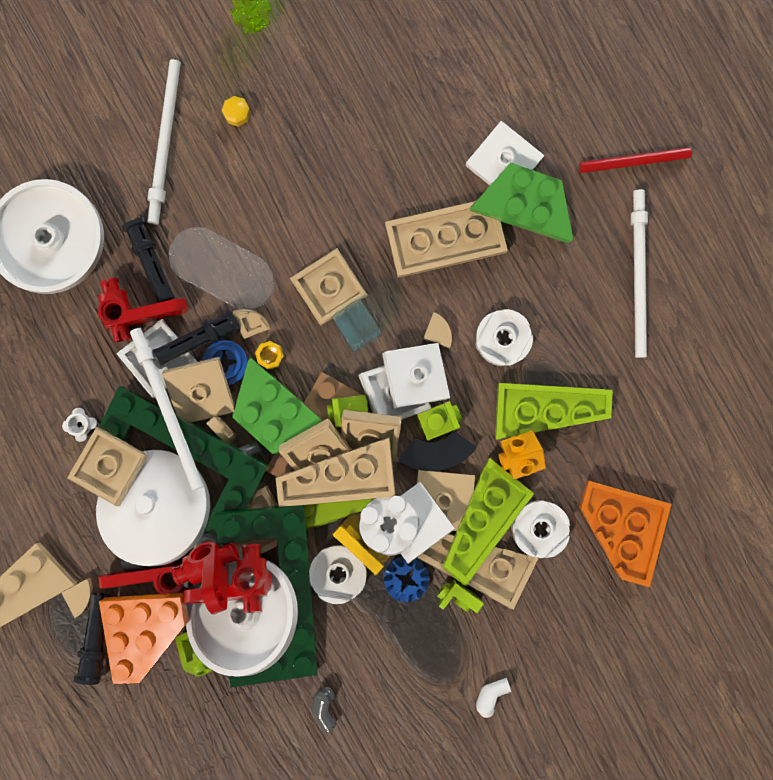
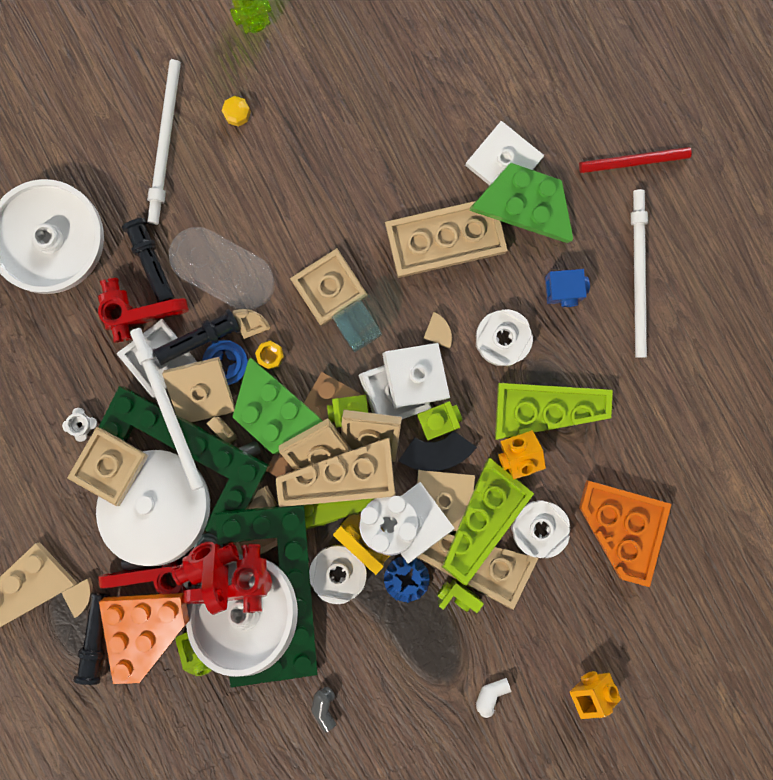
none -> blue brick [545,269,590,308]
none -> light orange brick [569,671,621,719]

